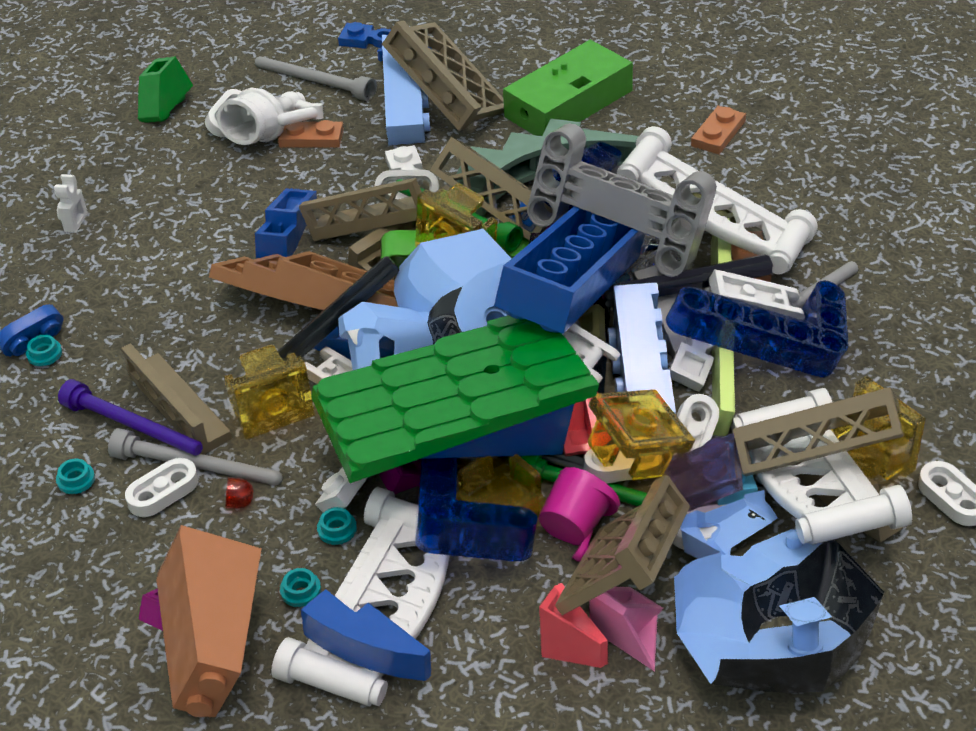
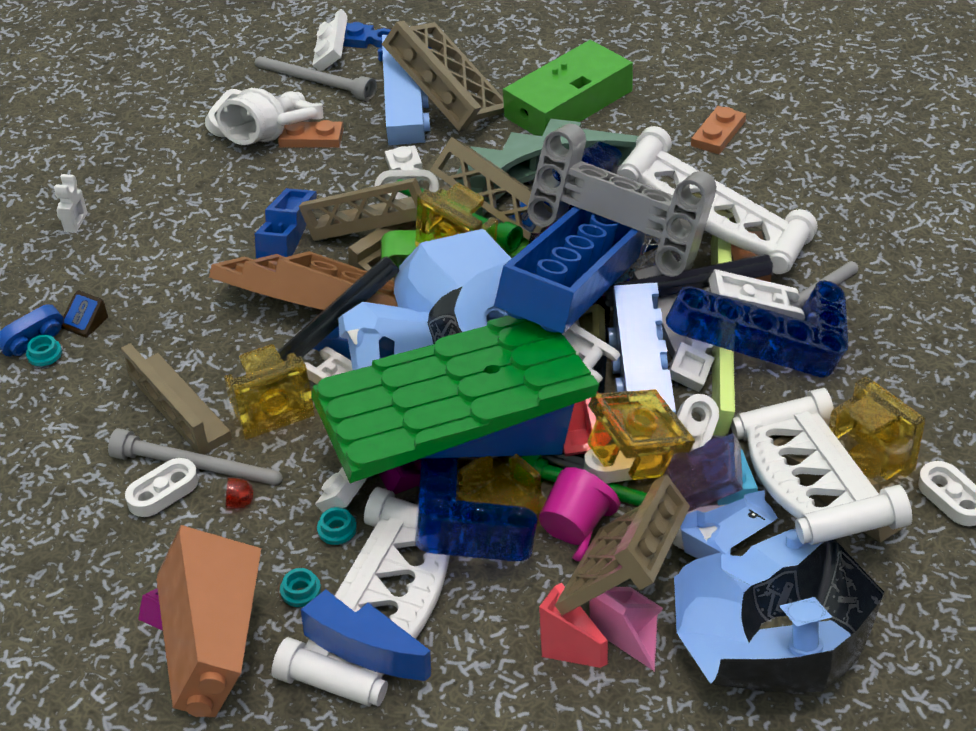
teal plate [56,459,95,494] -> none
dark purple piece [58,379,203,456] -> none
green slope [138,56,193,123] -> none
dark tan fence [733,387,904,476] -> none
none -> slope [61,290,108,338]
none -> white hinge [313,9,347,71]

